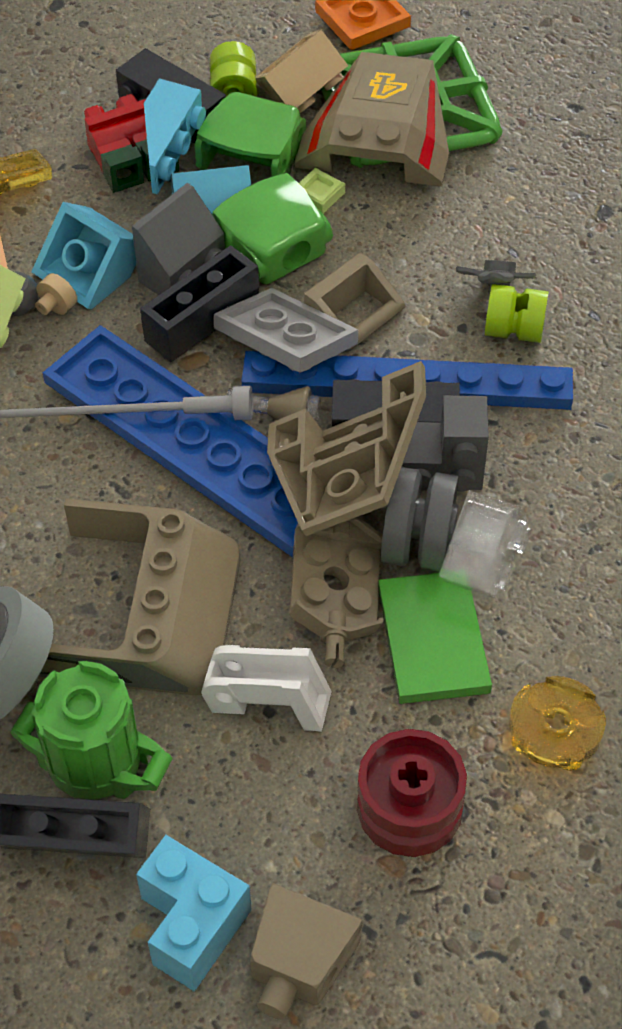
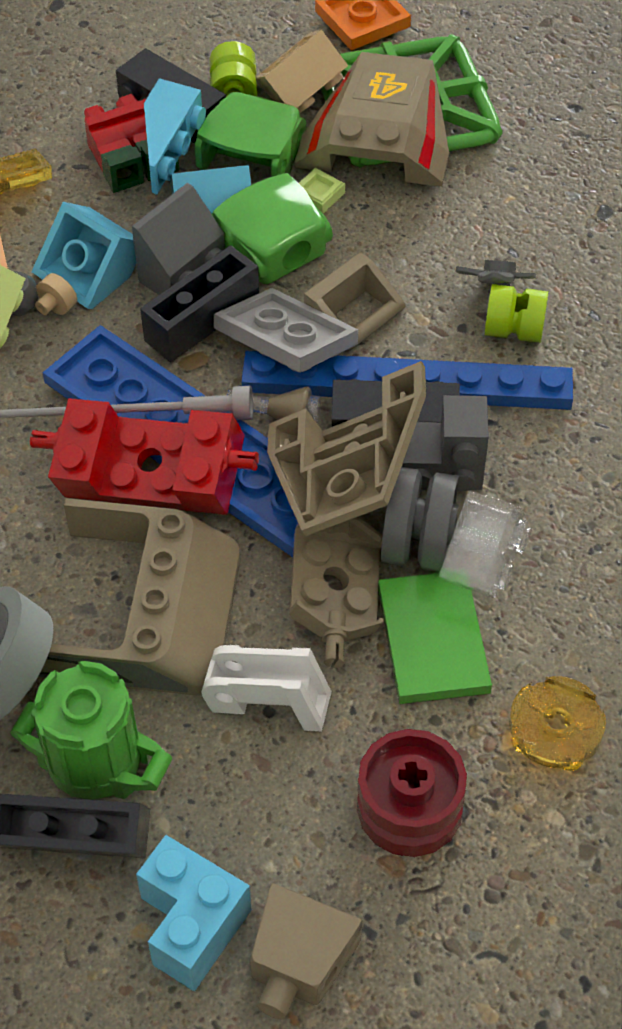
none -> red brick [30,398,259,515]

